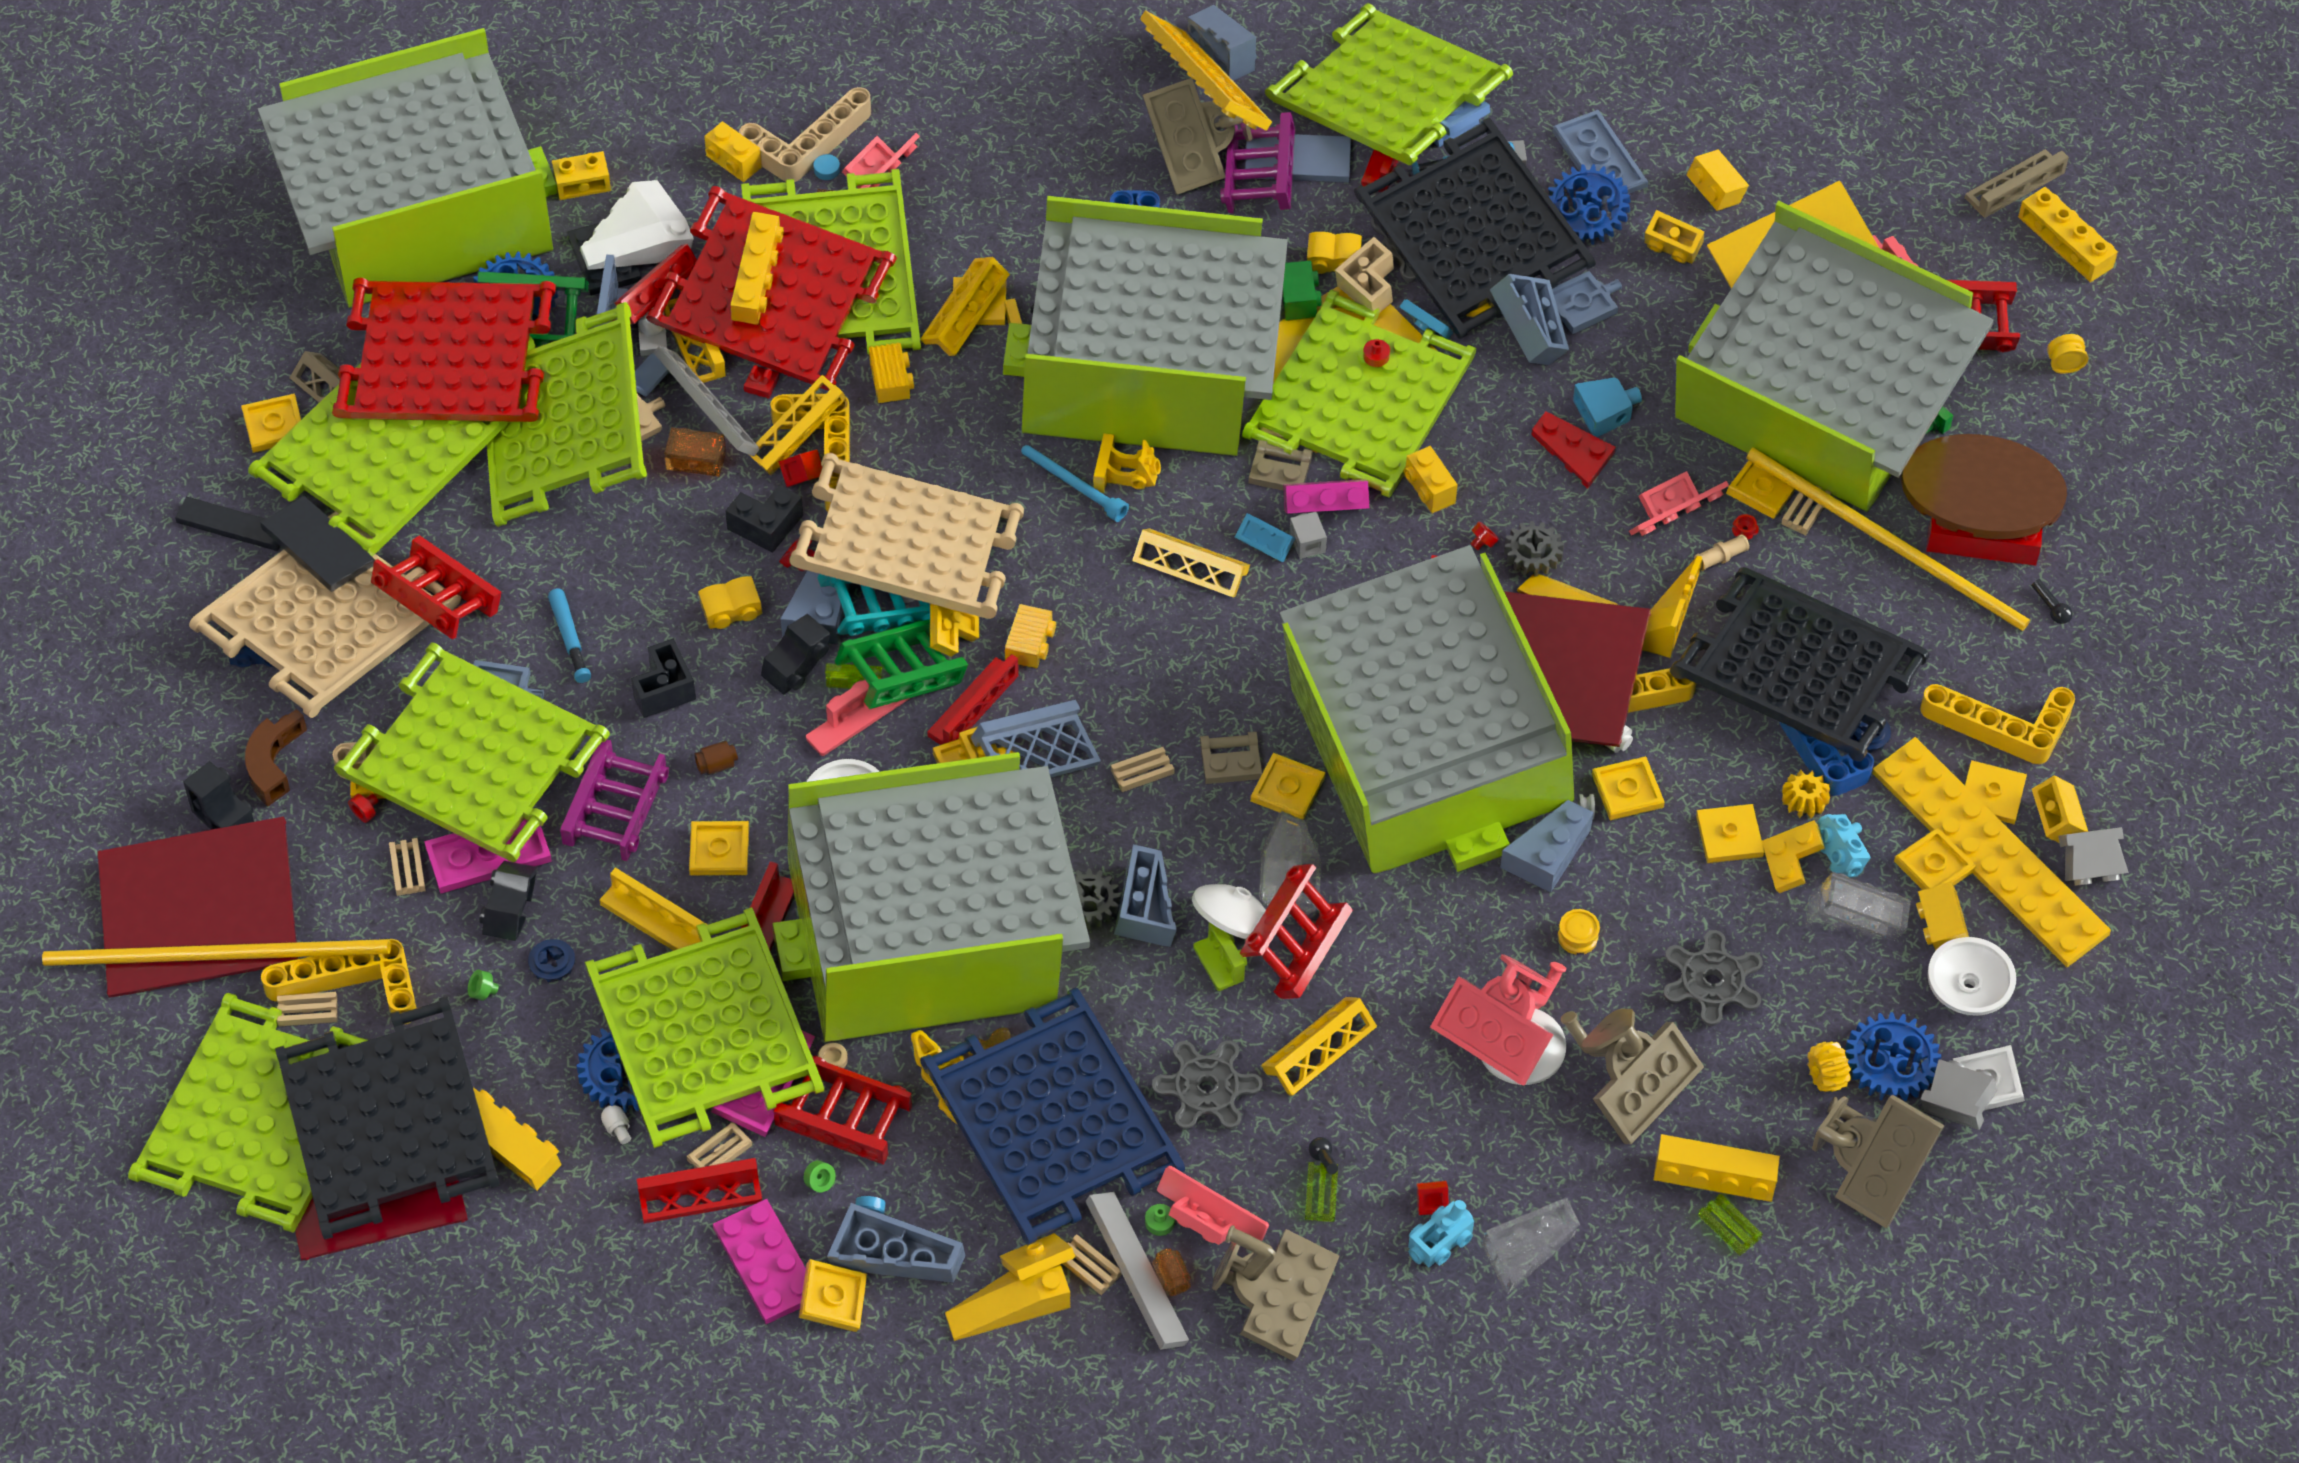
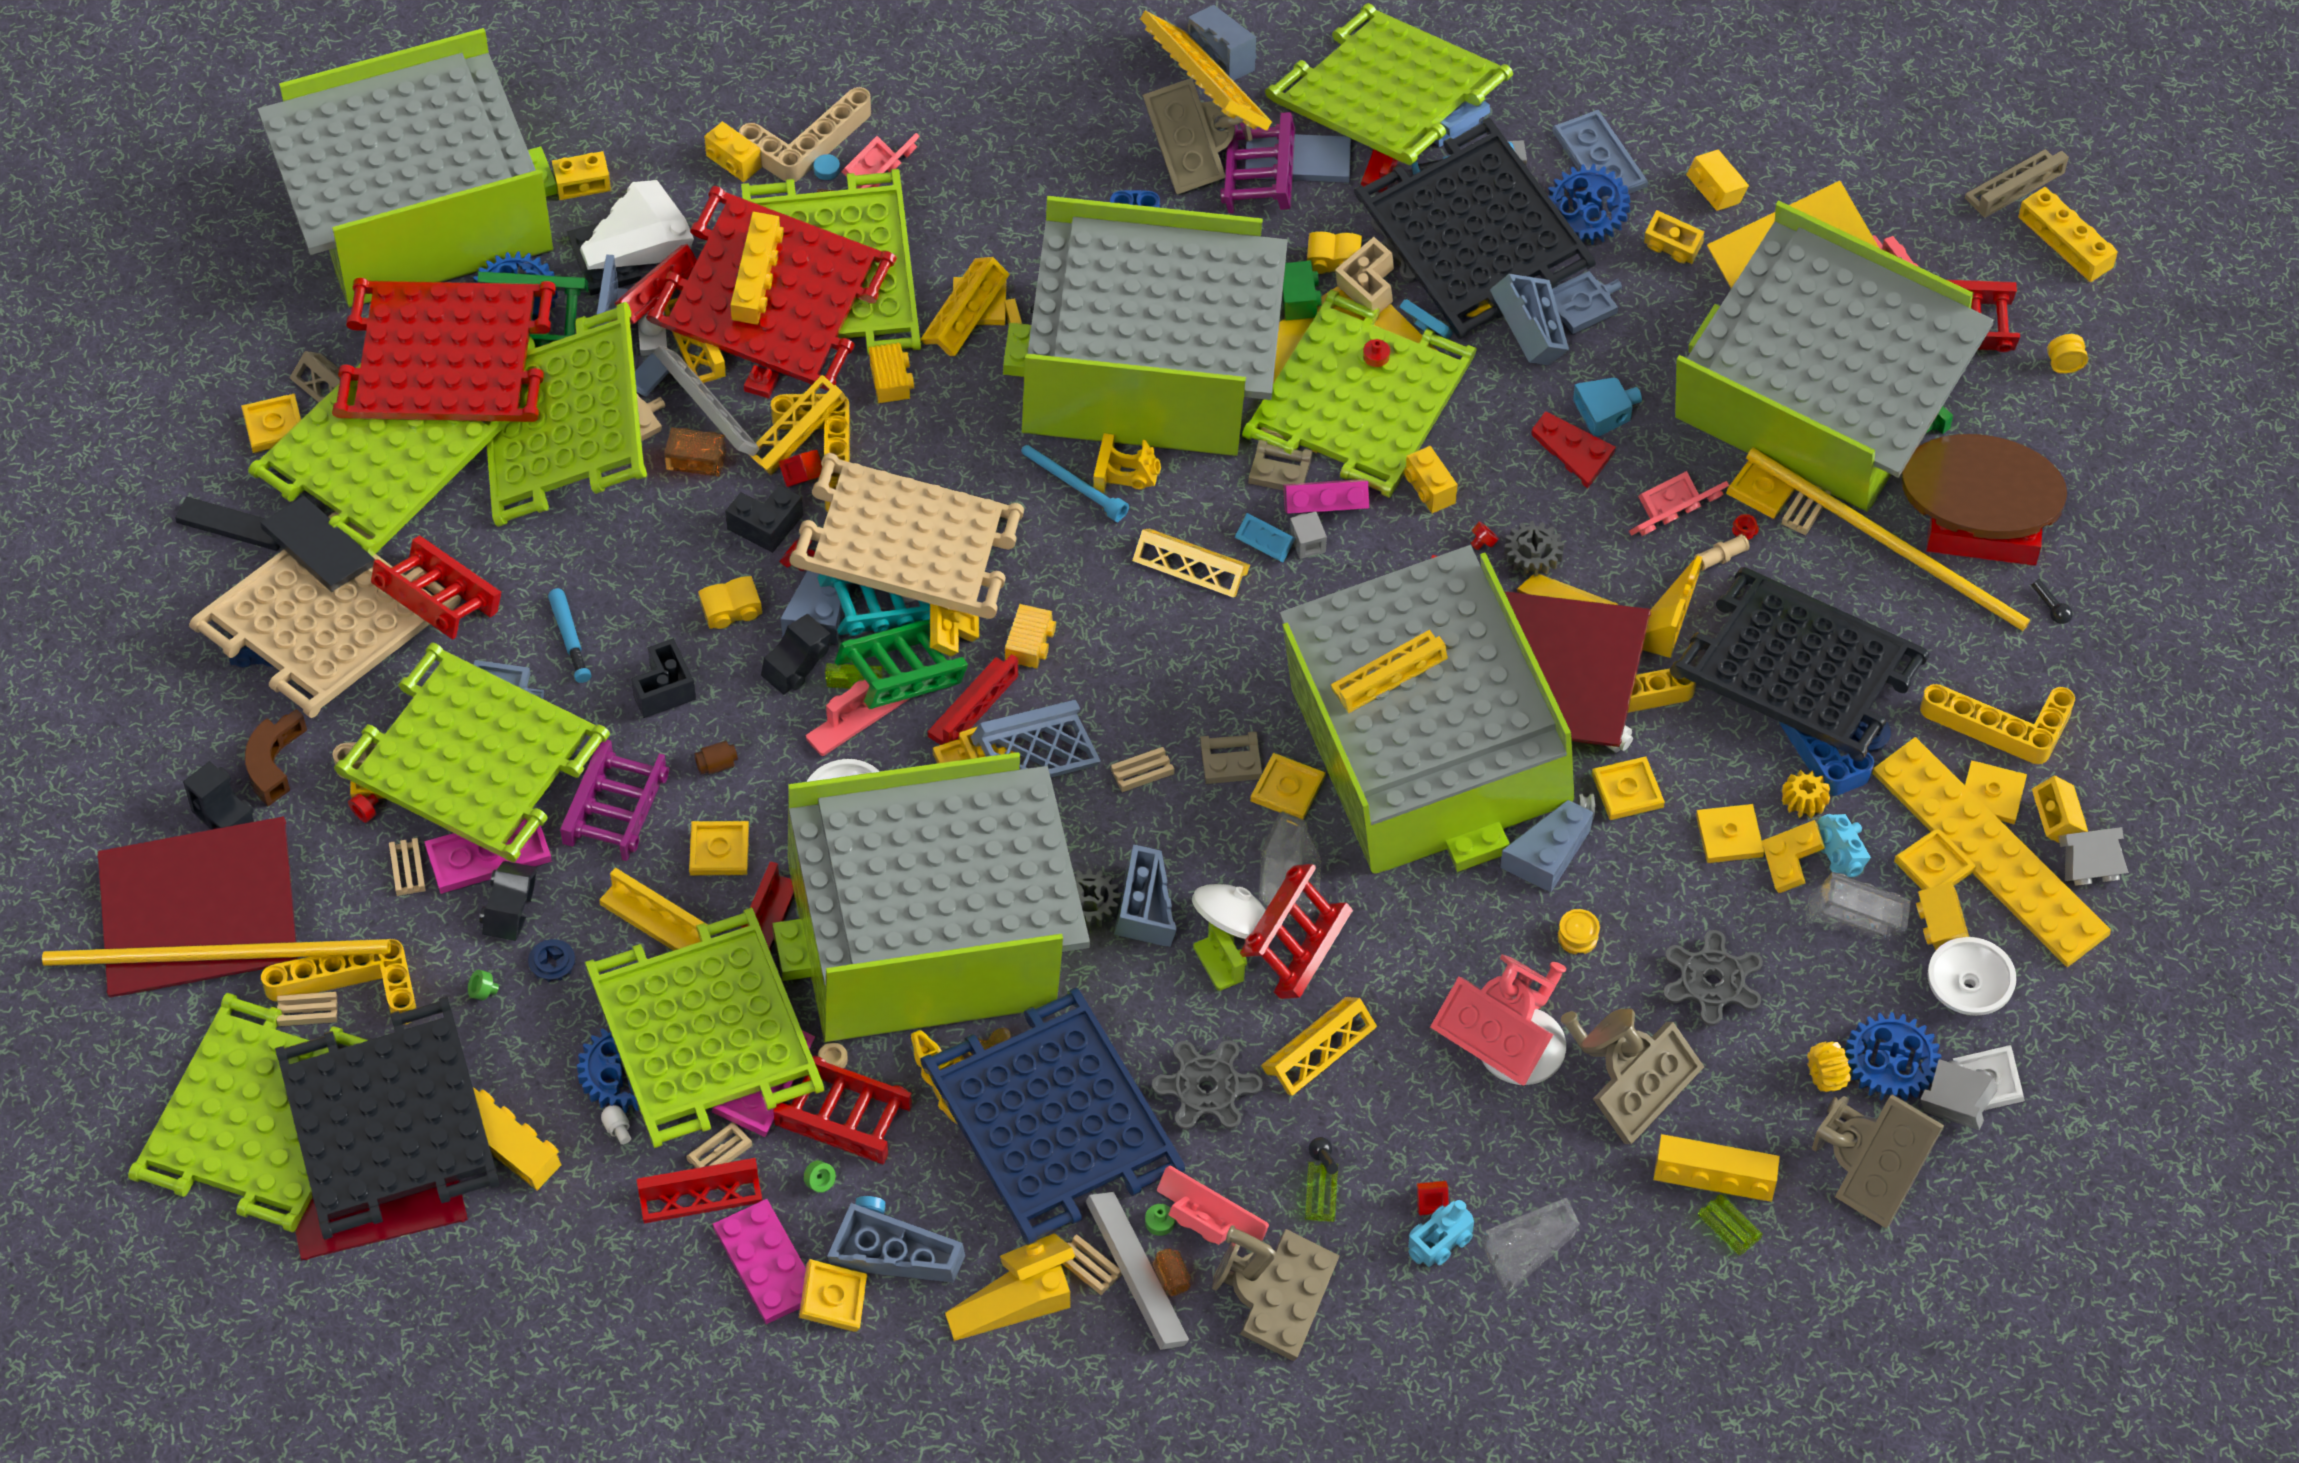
none -> yellow fence [1331,630,1448,714]

